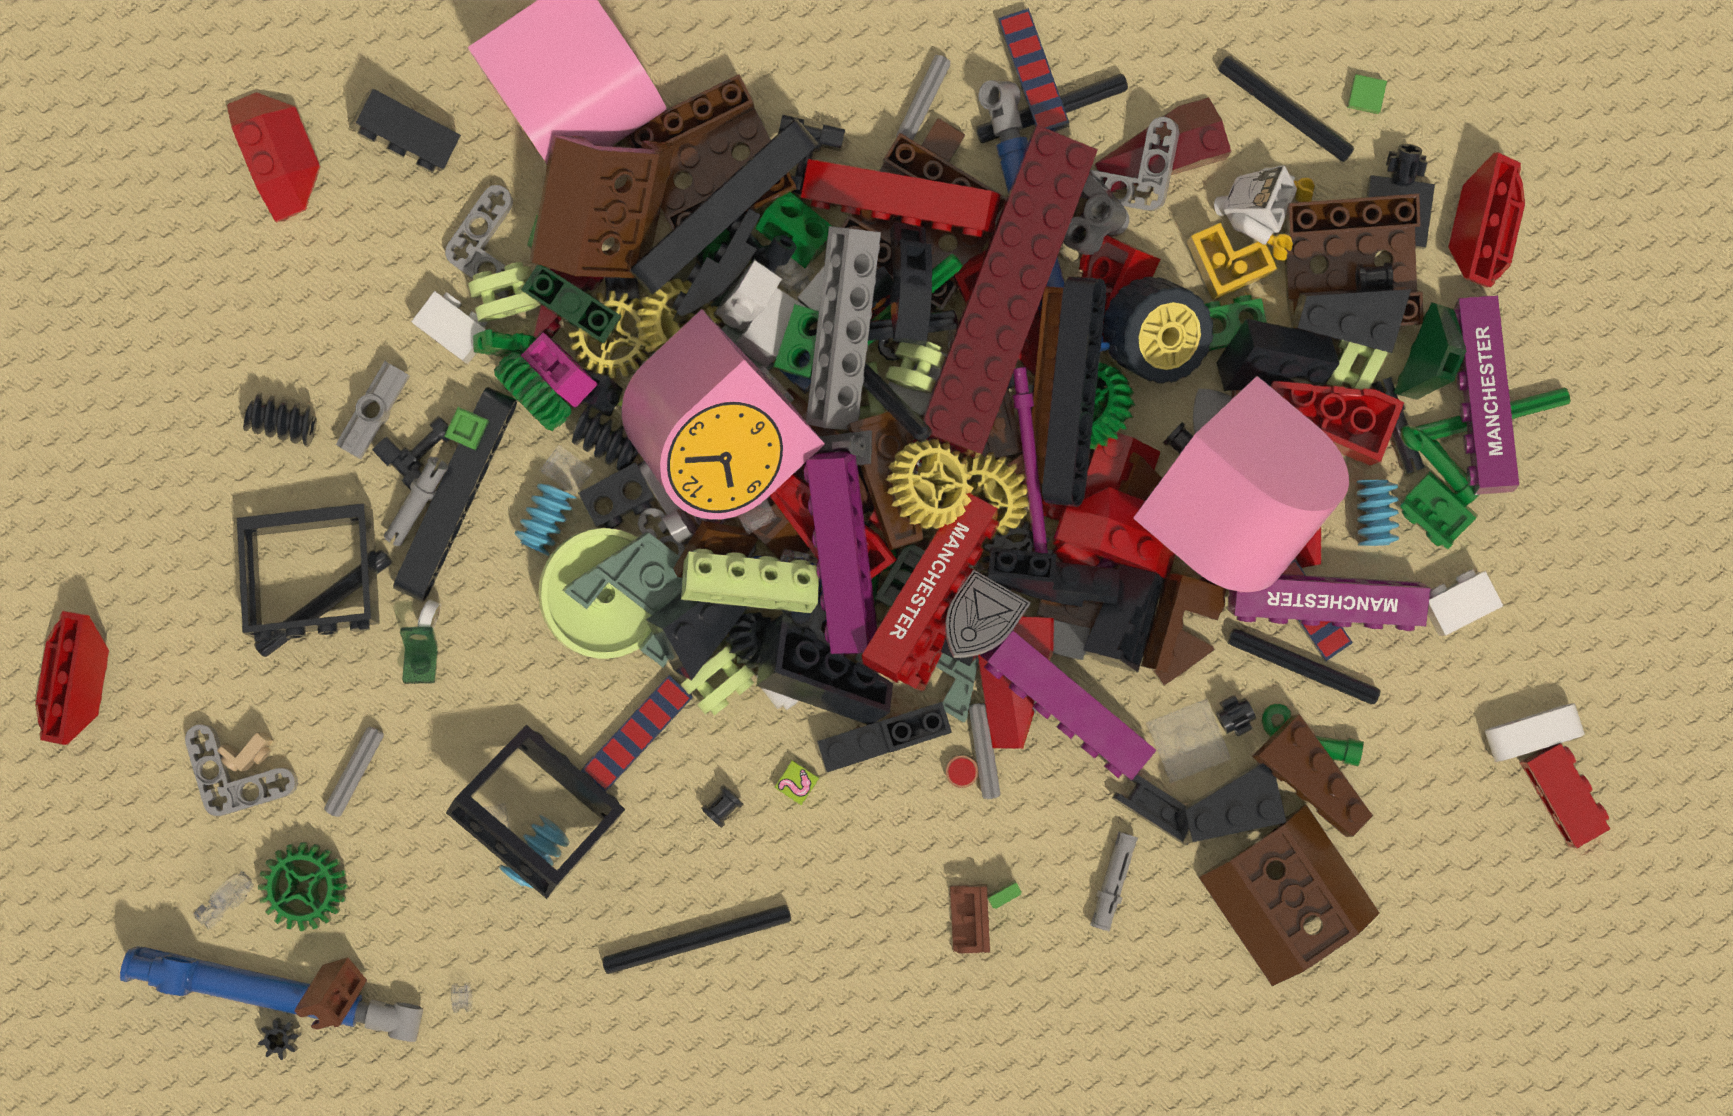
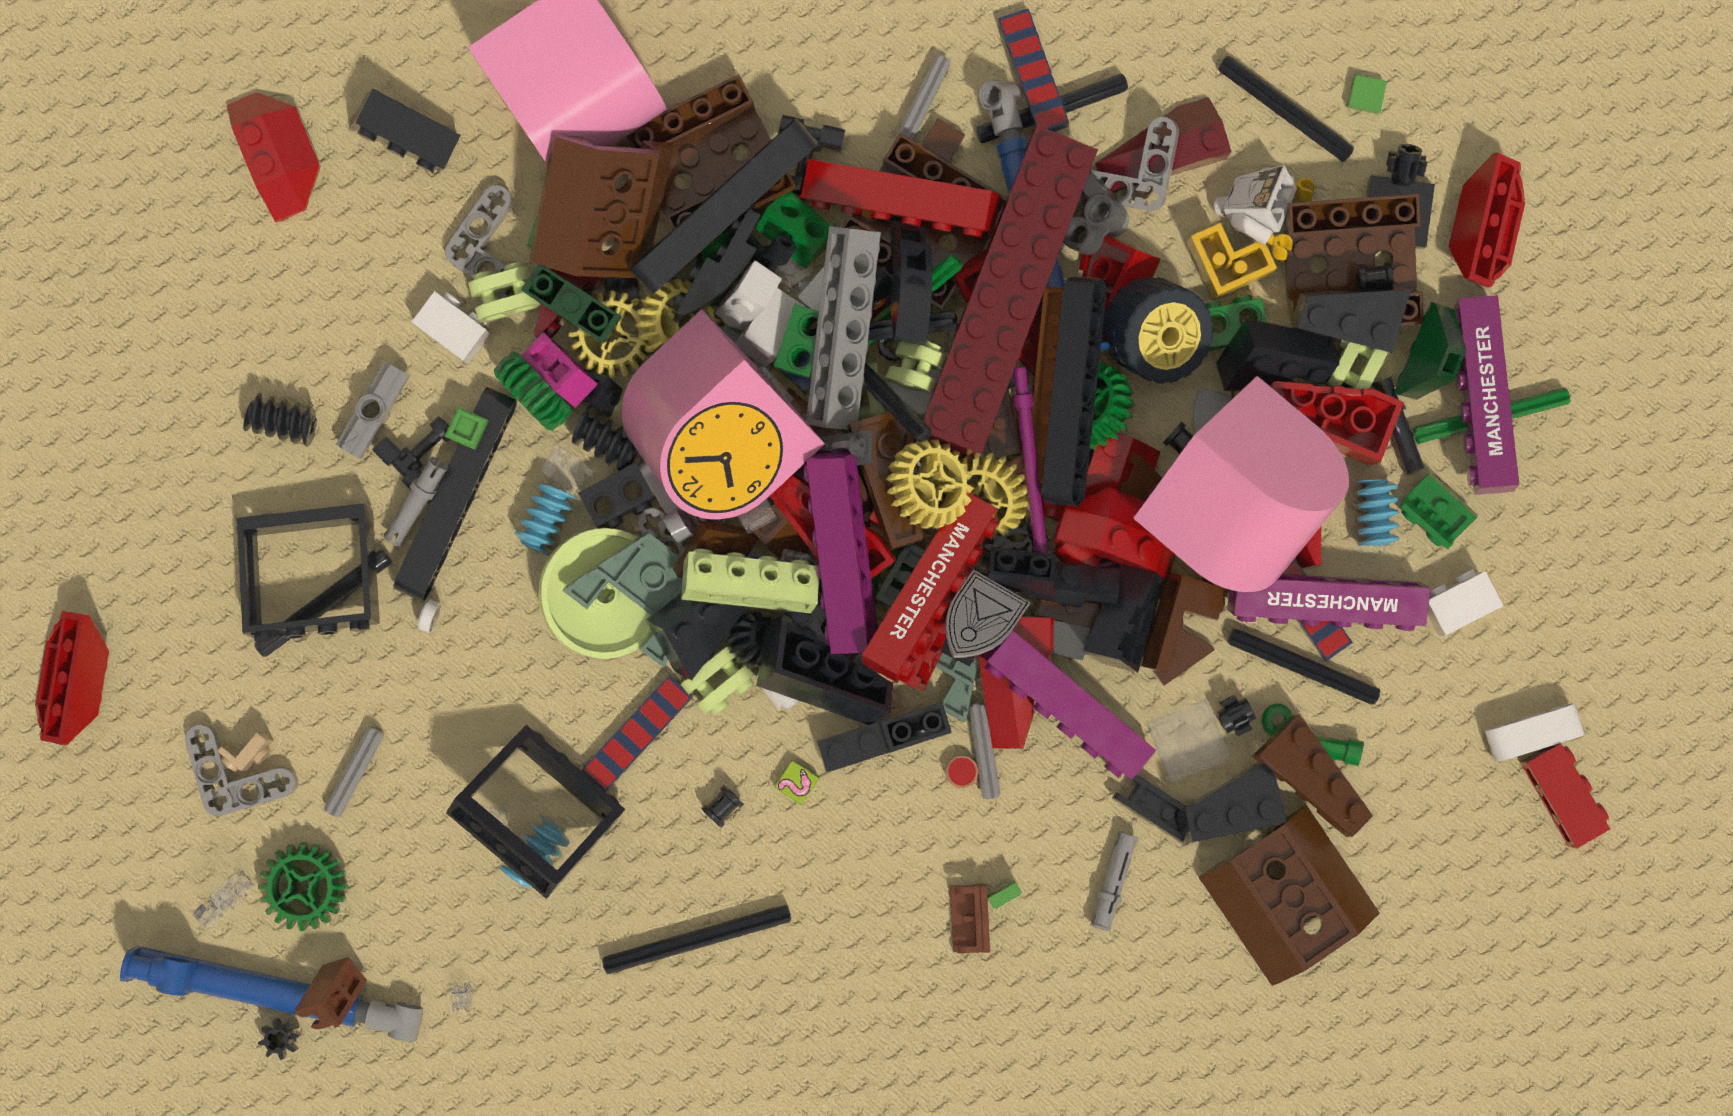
clear green bracket [400,627,438,684] -> none
green piece [473,329,537,357] -> none
green plant [1400,425,1479,505] -> none

